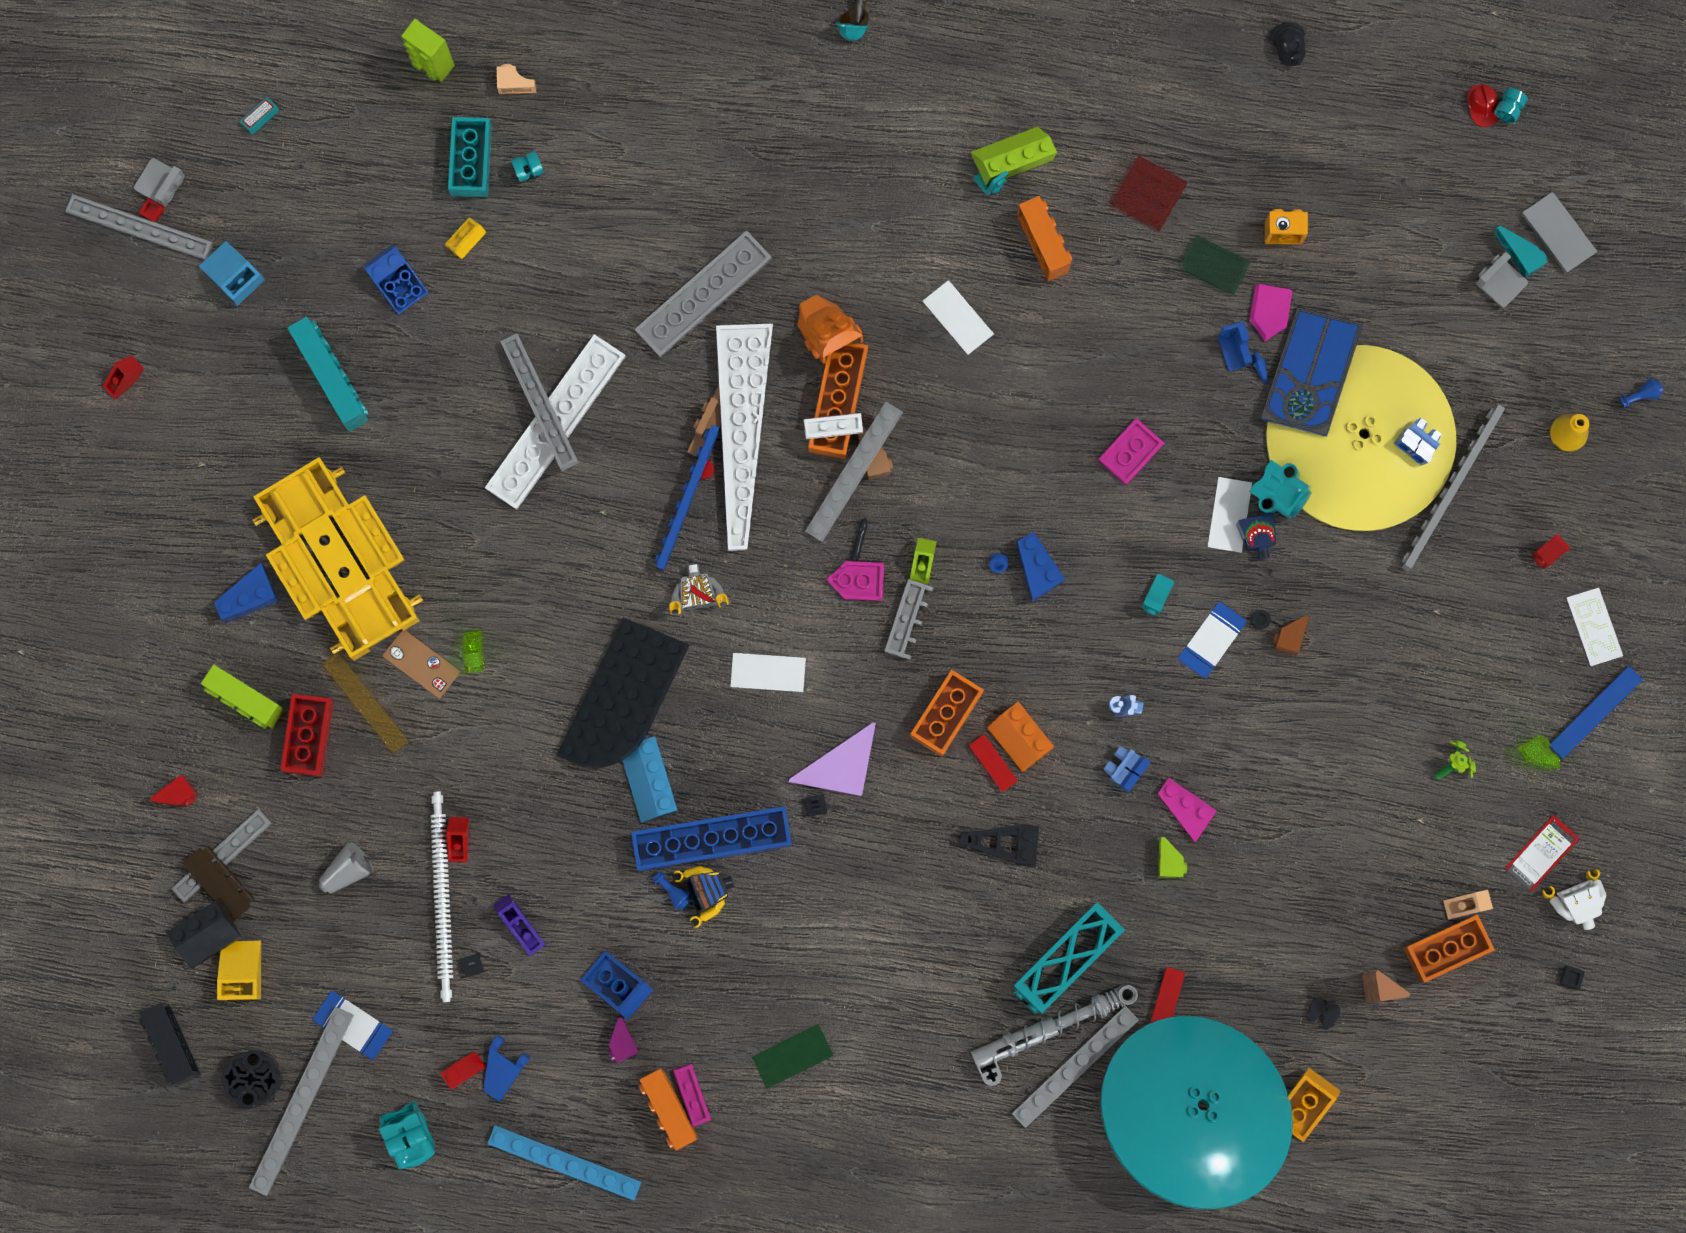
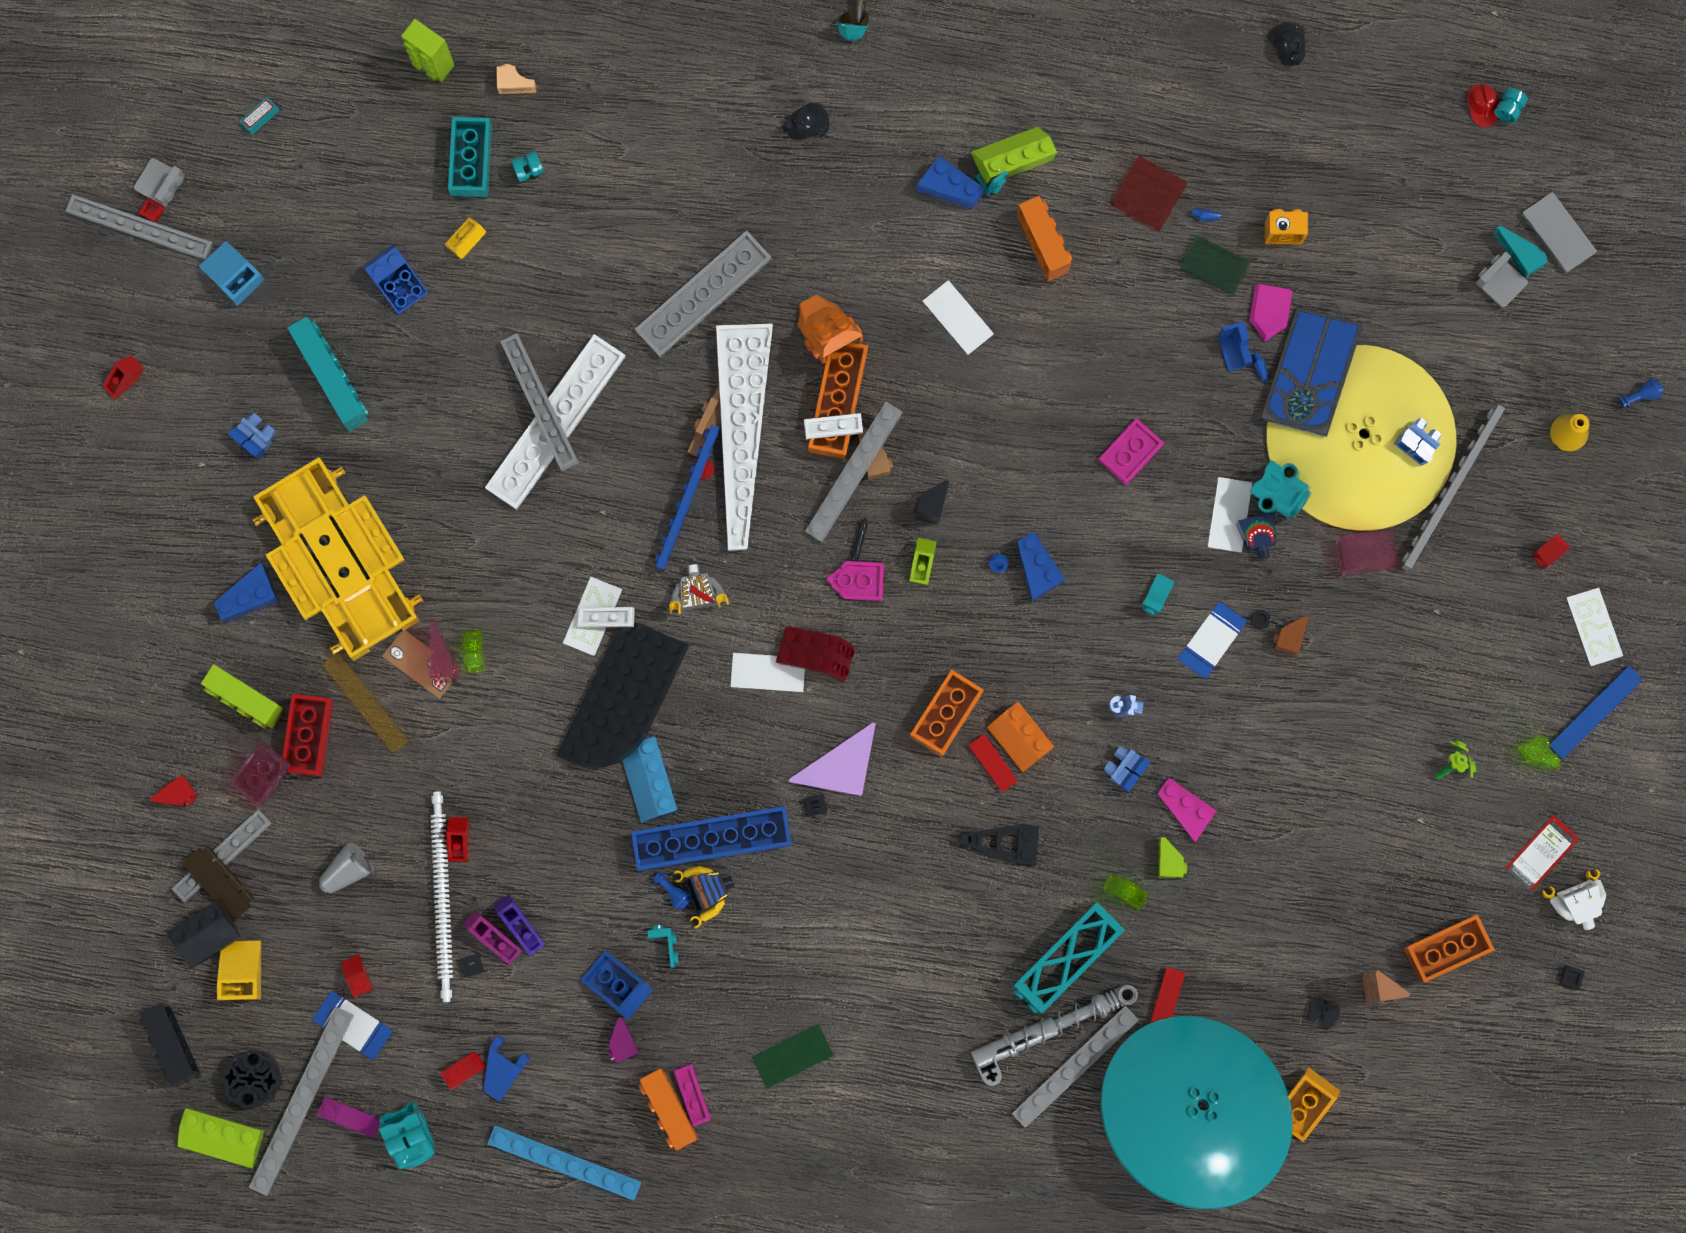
light grey hinge [885,579,933,660] -> none
light nougat slope [1443,890,1493,919] -> none
none -> lime slope [177,1108,265,1169]
none -> hips [228,413,276,461]
none -> clear pink slope [229,740,291,808]
none -> magenta slope [317,1097,380,1138]
none -> red slope [341,954,375,998]
none -> clear pink slope [429,619,461,682]
none -> magenta slope [462,910,522,965]
none -> white sticker [563,577,622,656]
none -> white tile [577,607,635,628]
none -> teal bracket [647,925,679,968]
none -> dark red bracket [776,626,855,682]
none -> black helmet [782,102,830,140]
none -> black slope [914,480,949,525]
none -> blue wedge [916,156,985,209]
none -> clear neon green slope [1103,873,1149,911]
none -> blue bar [1191,208,1222,222]
none -> clear pink slope [1336,531,1400,577]

